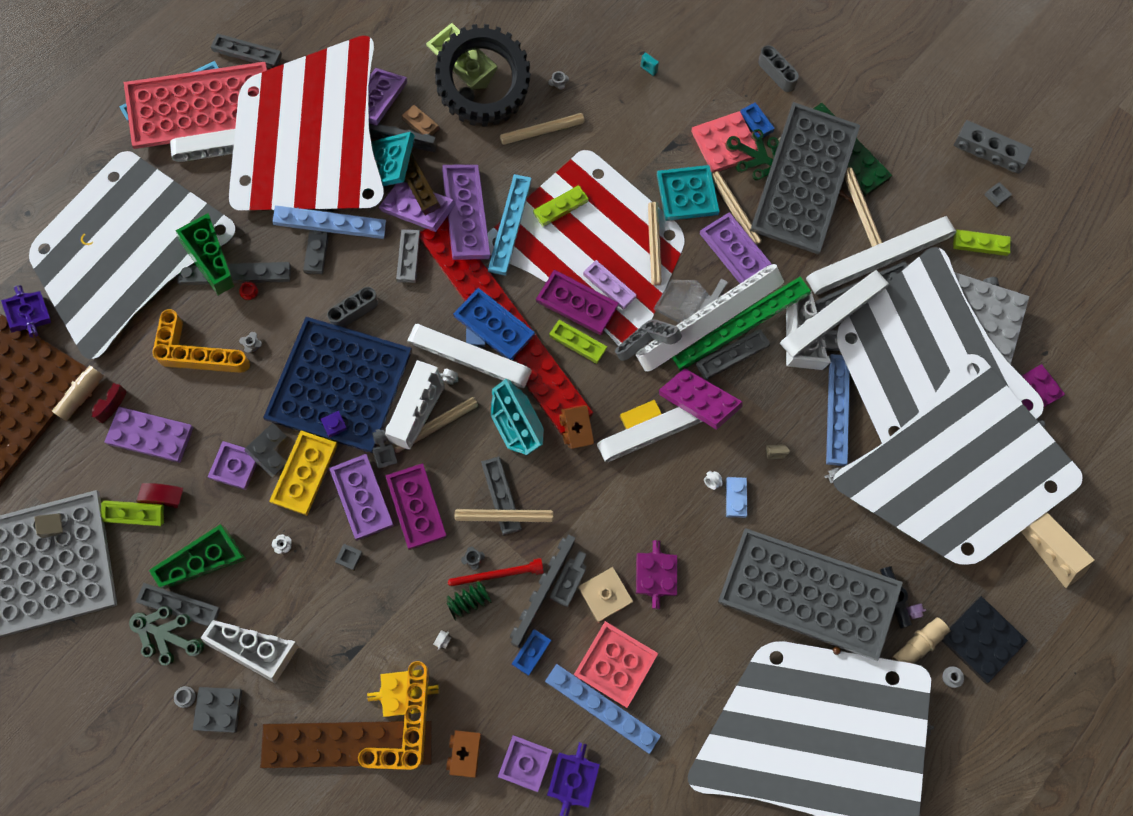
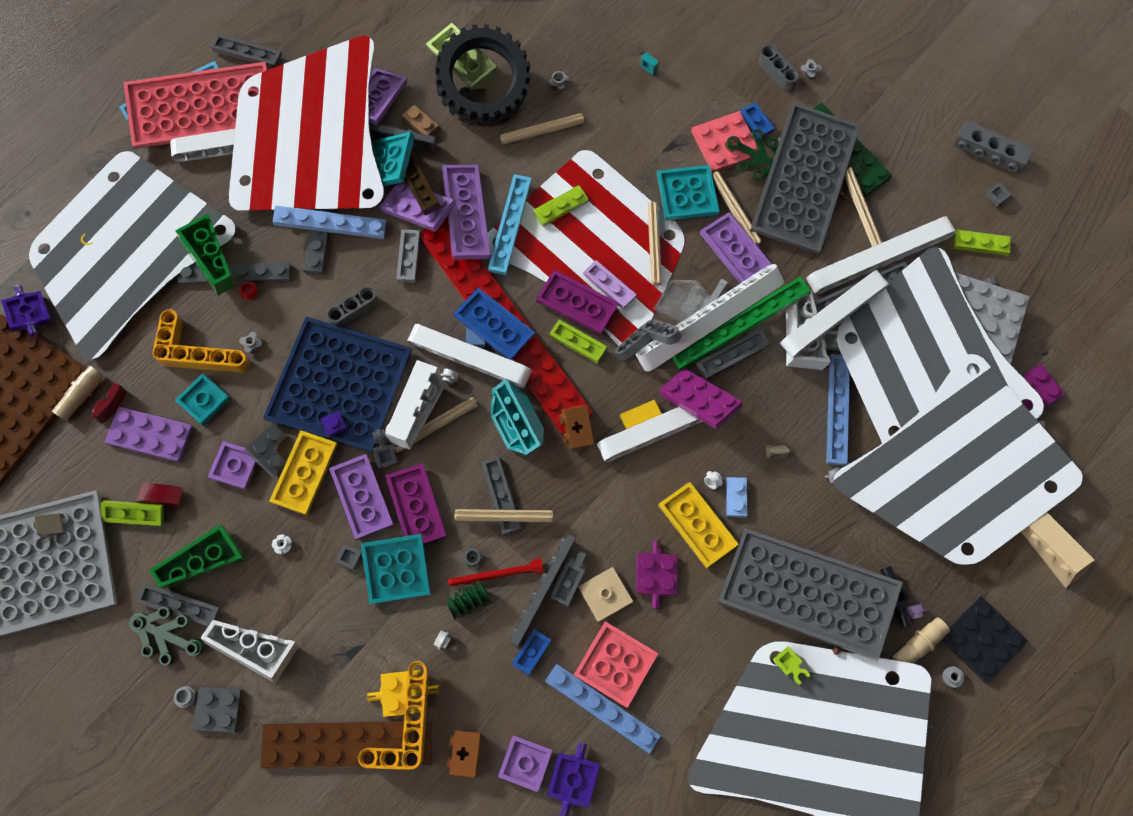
none -> teal plate [175,374,231,426]
none -> teal plate [361,534,431,604]
none -> yellow plate [658,482,739,569]
none -> lime plate [773,646,810,685]
none -> light grey plate [801,59,821,78]

